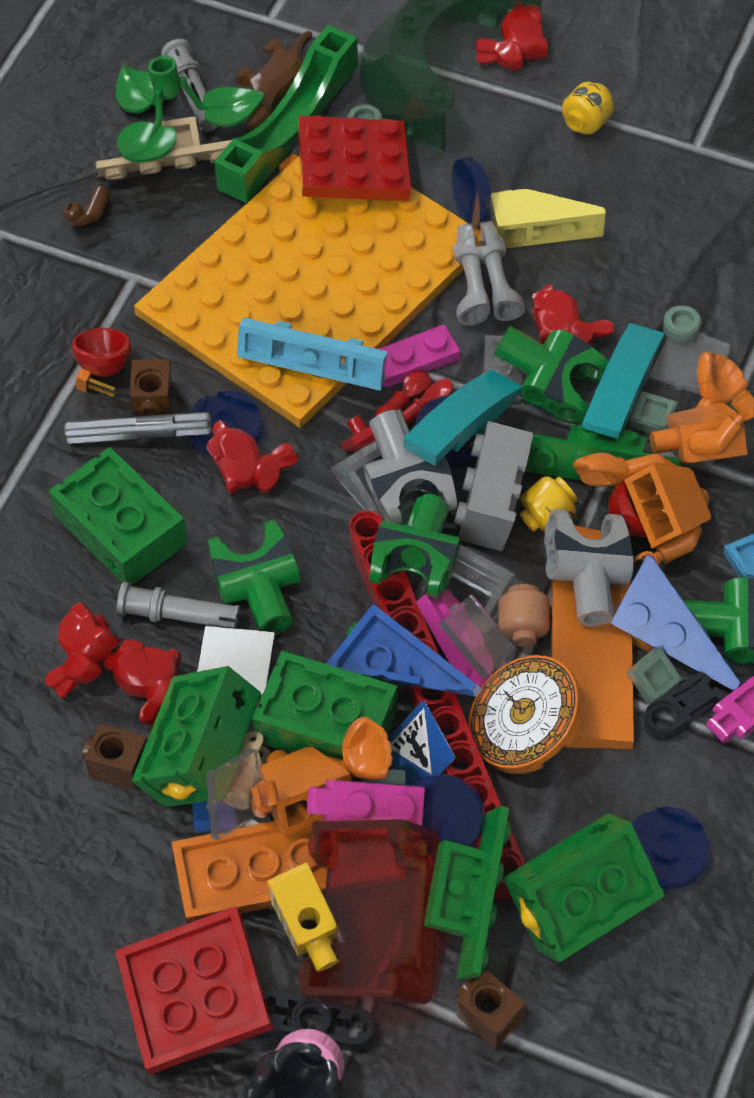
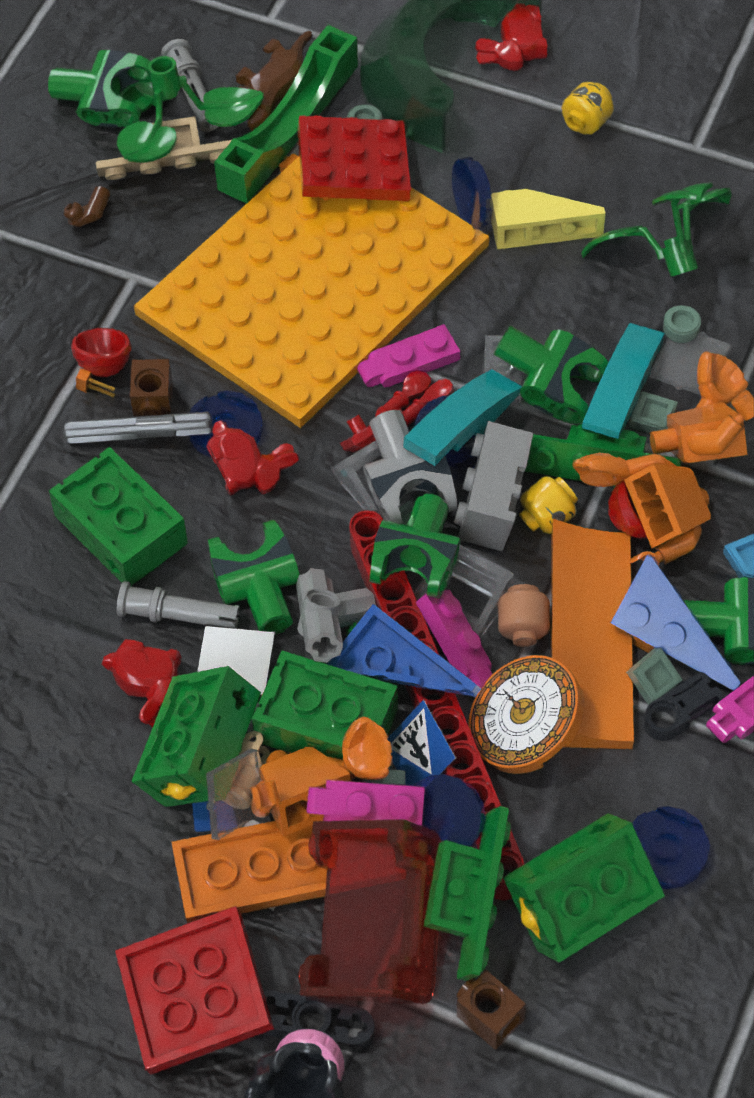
red animal [45,602,121,698] -> none
reddish brown brick [82,724,147,790] -> none
medium azure hinge [237,318,388,391] -> none
yellow torso [267,862,341,972] -> none
clear piece [438,594,516,679] -> none
light grey piece [453,221,525,326] -> none
red animal [532,284,615,346] -> none
light grey connector [544,509,633,627] -> none
none -> green connector [48,50,151,127]
none -> light grey piece [296,568,376,663]
none -> green plant [581,182,732,277]

